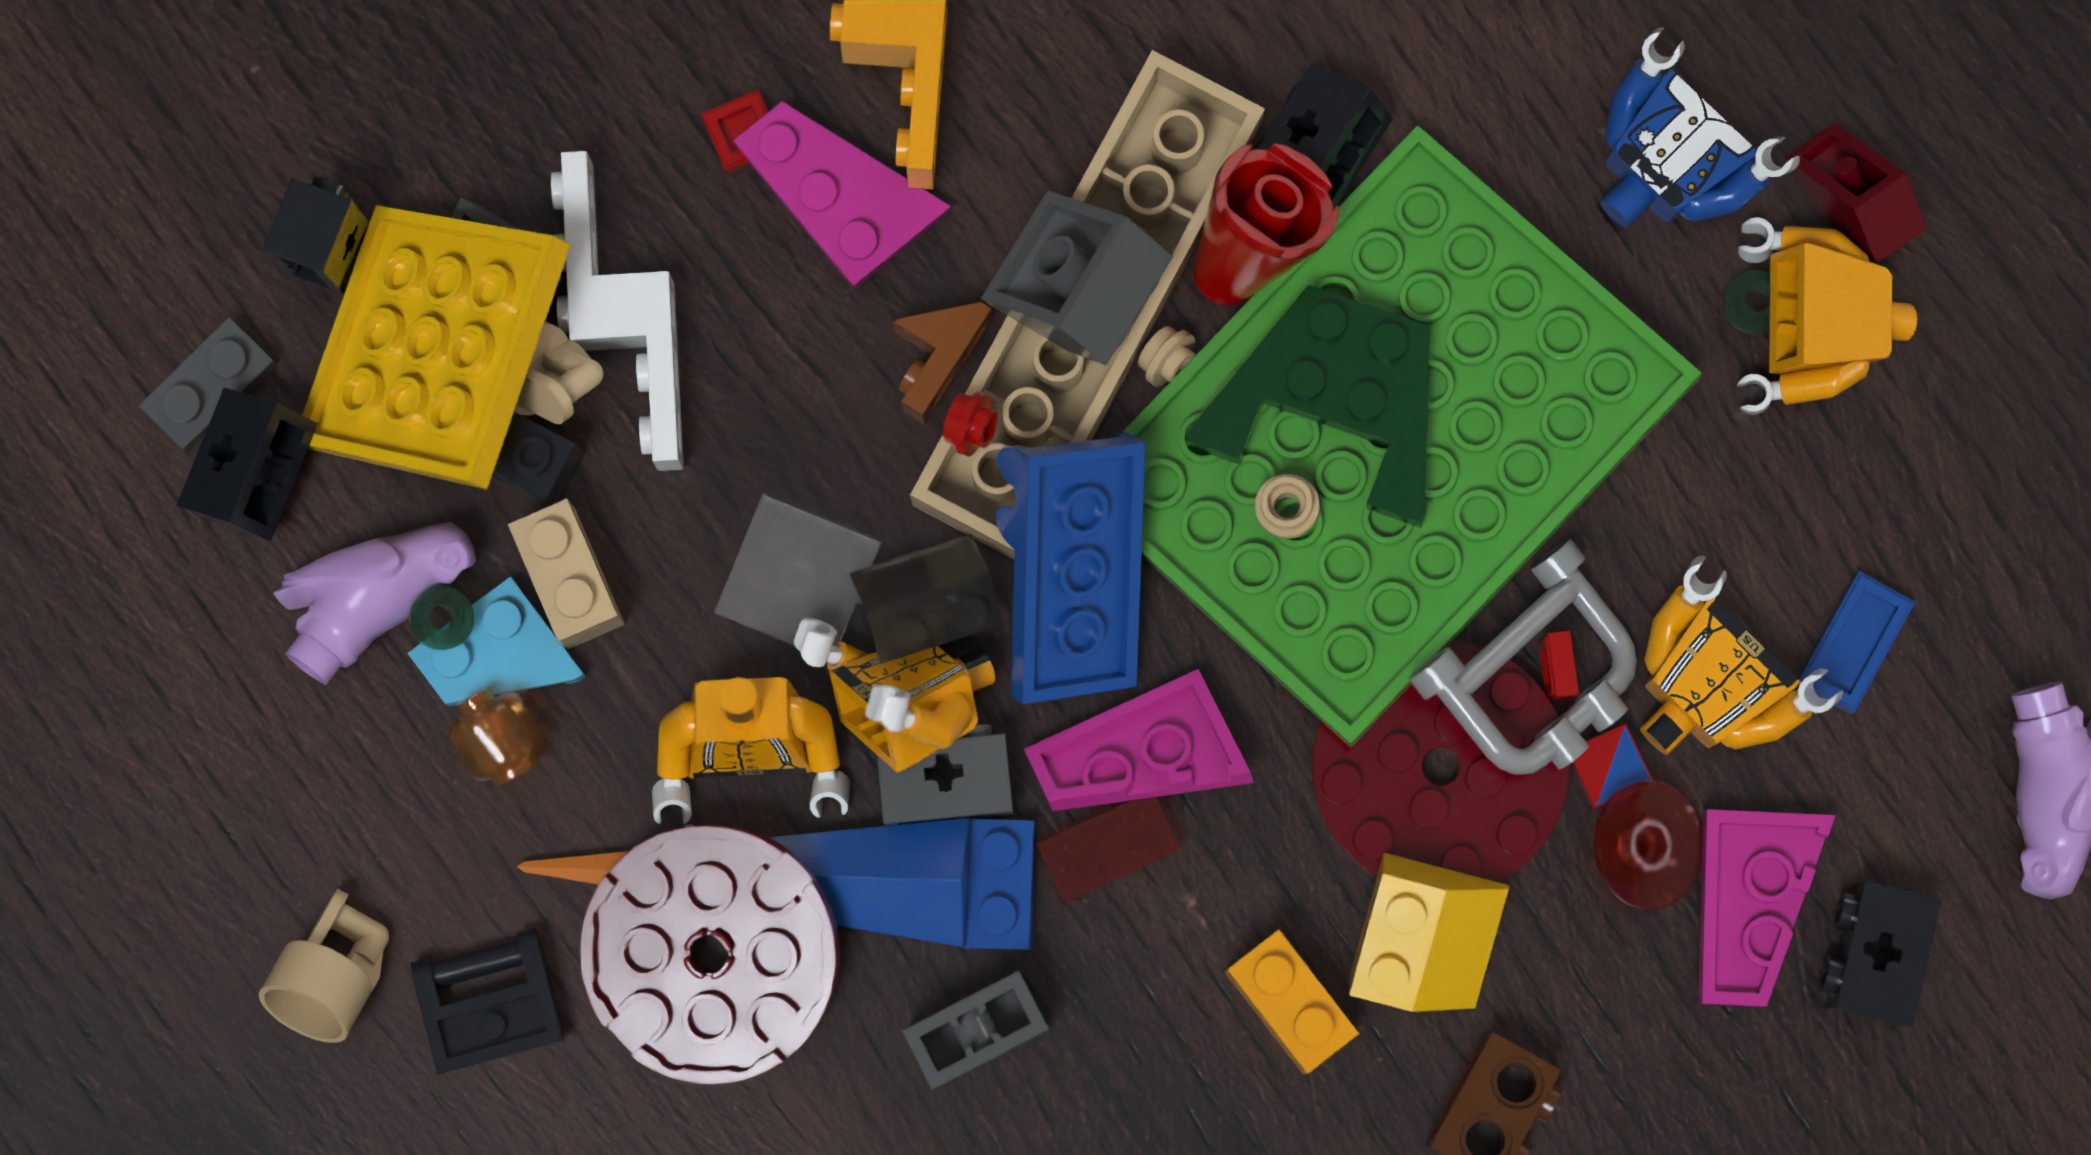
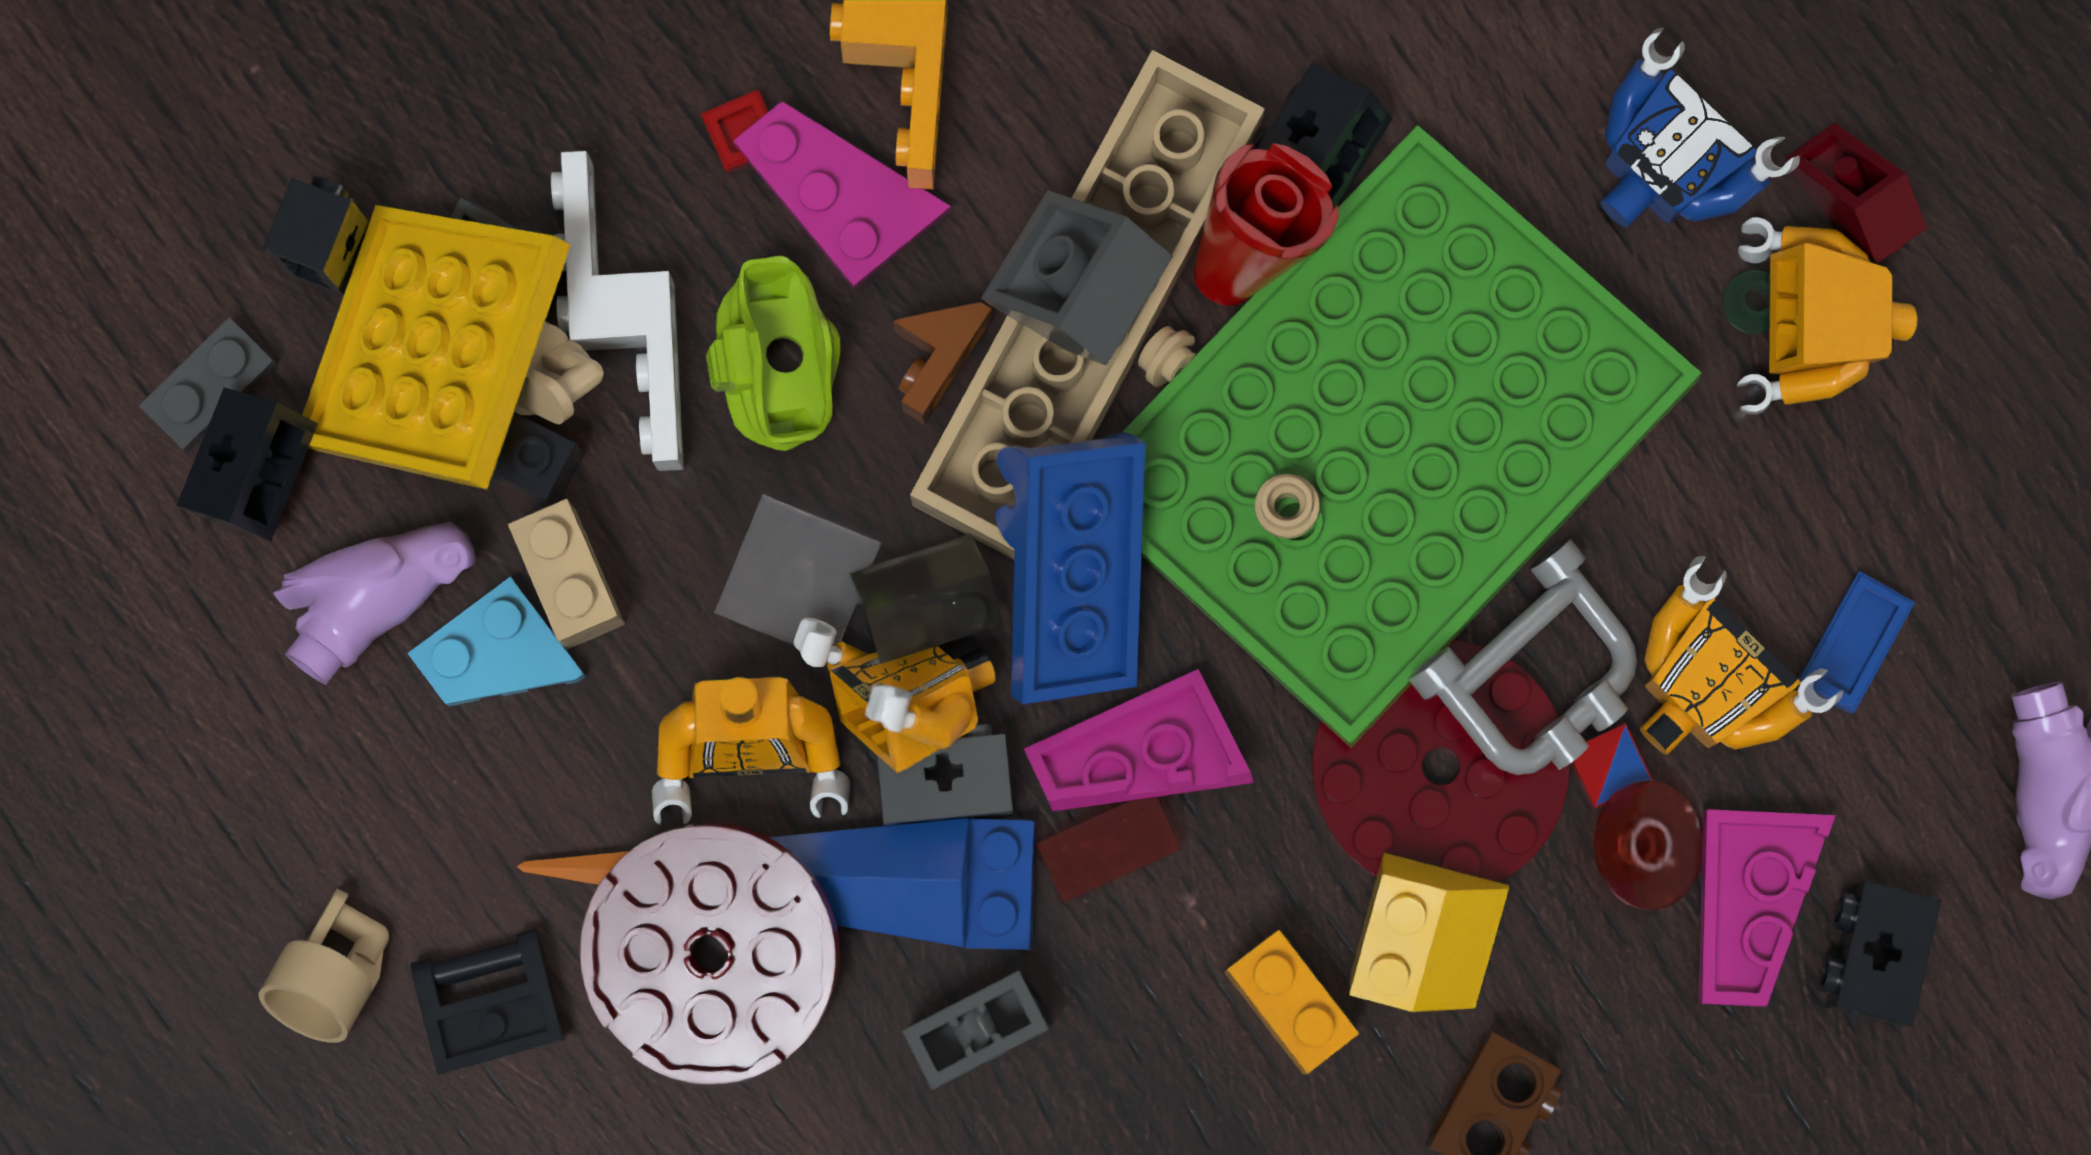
clear green plate [409,586,474,650] -> none
clear orange head [448,687,544,787] -> none
red plate [943,392,998,457] -> none
dark green wing [1185,285,1429,528] -> none
red tile [1538,631,1579,703] -> none
none -> lime piece [706,256,840,451]

